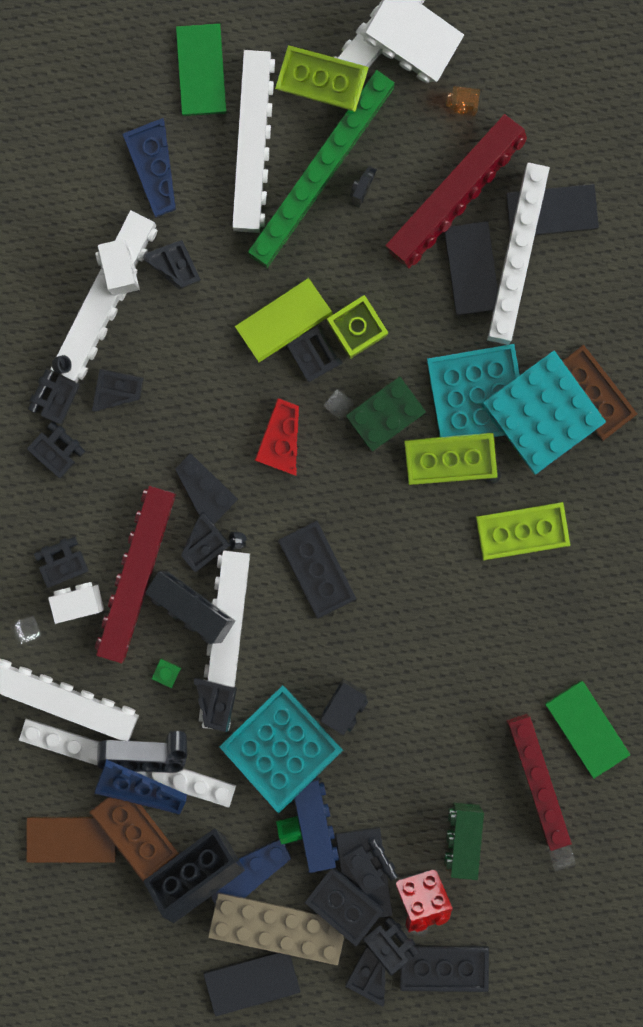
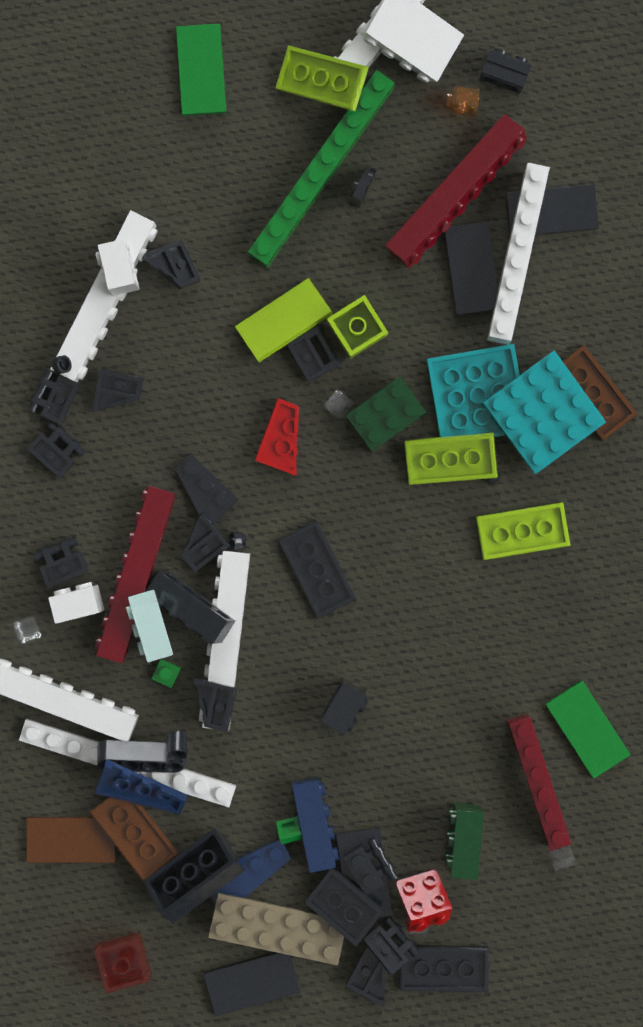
dark blue wing [123,118,176,218] -> none
teal plate [220,685,343,813] -> none
white brick [233,50,275,233] -> none
none -> clear red brick [94,932,152,993]
none -> light aqua brick [126,590,173,662]
none -> black brick [479,48,531,94]

